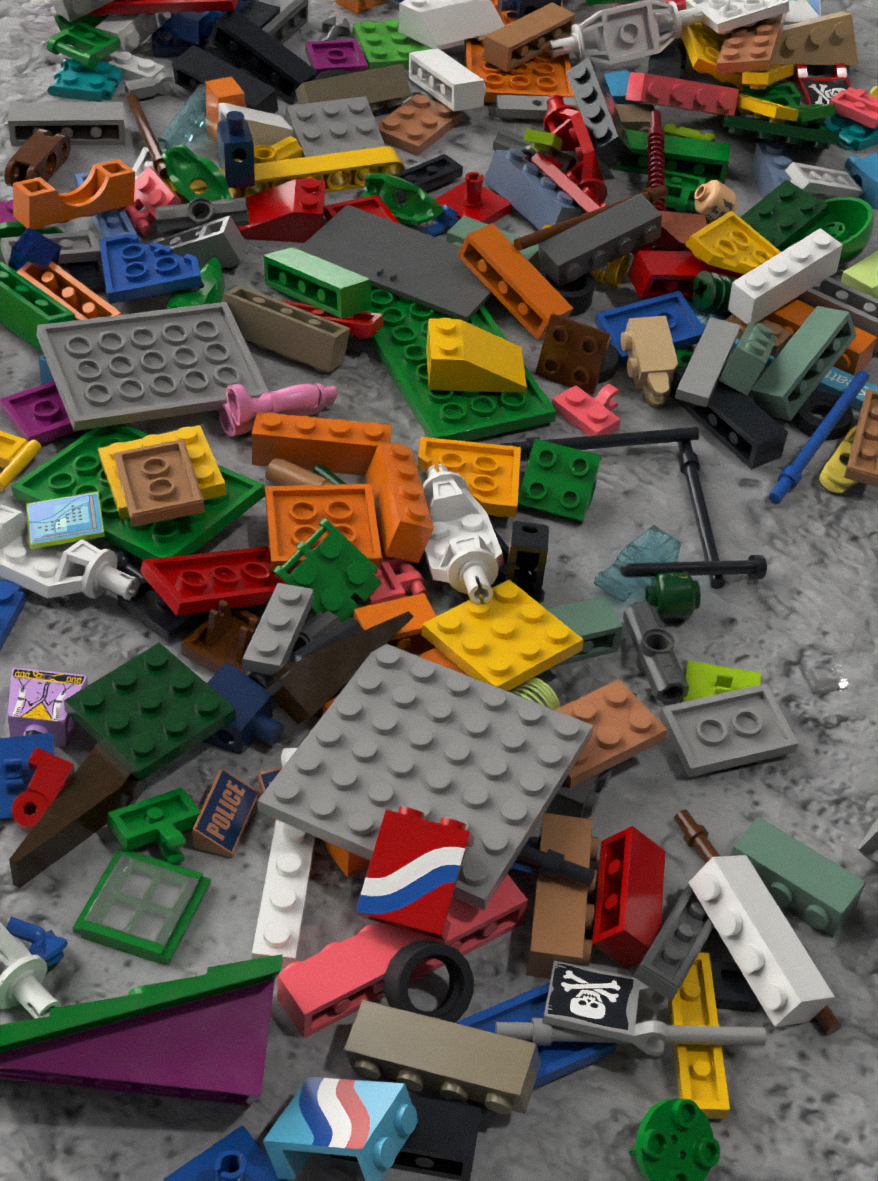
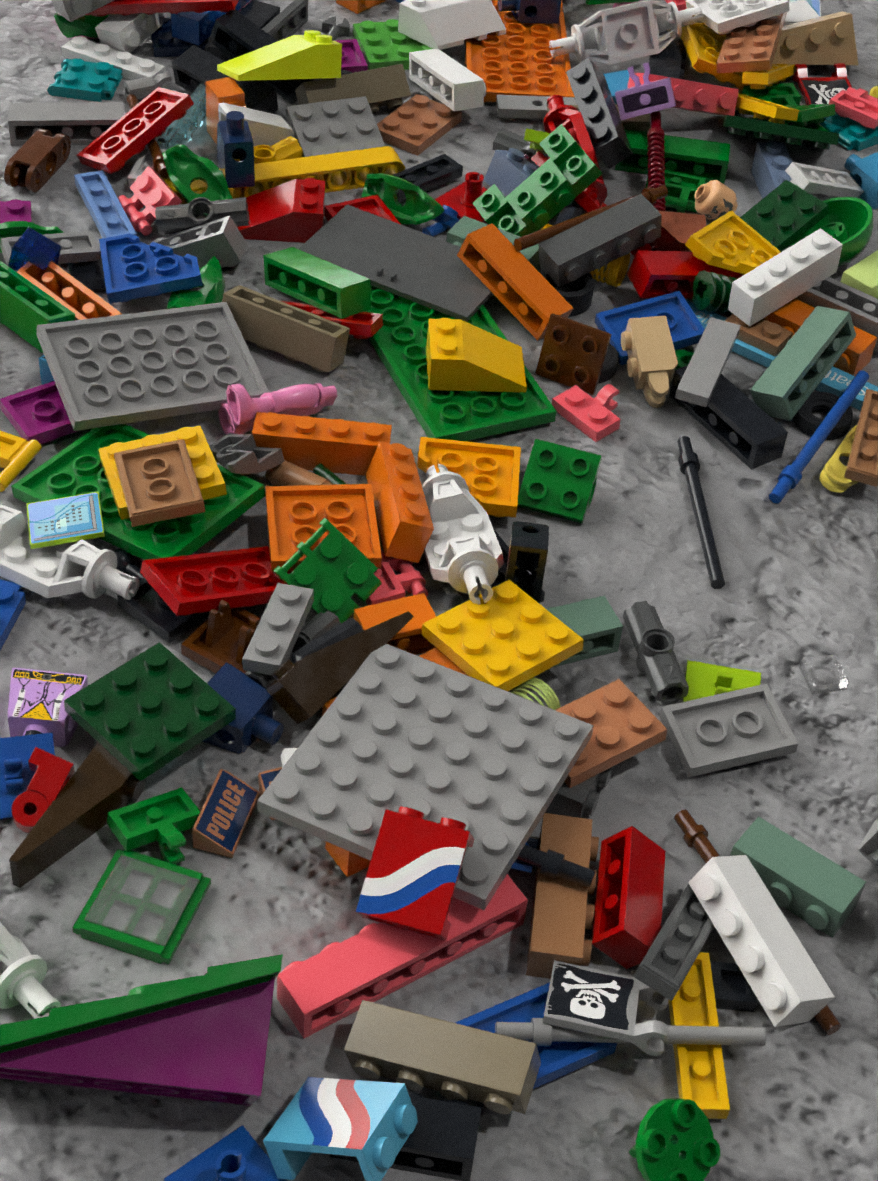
blue plate [6,917,68,967] -> none
orange arch [13,159,135,230] -> none
green plate [47,22,120,70] -> none
white plate [252,819,316,967] -> none
black tyre [384,941,474,1023] -> none
medium nougat brick [483,2,576,72] -> none
black bar [500,427,699,458] -> none
clear light blue piece [594,525,682,602] -> none
black bar [620,555,767,579] -> none
dark green head [645,572,701,619] -> none
lime axle [663,123,715,142] -> none
sand green brick [719,322,777,396] -> none
none -> red plate [76,87,194,174]
none -> dark grey slope [209,433,285,474]
none -> neon yellow slope [217,30,342,81]
none -> green bracket [472,124,603,237]
none -> lavender brick [615,62,676,120]

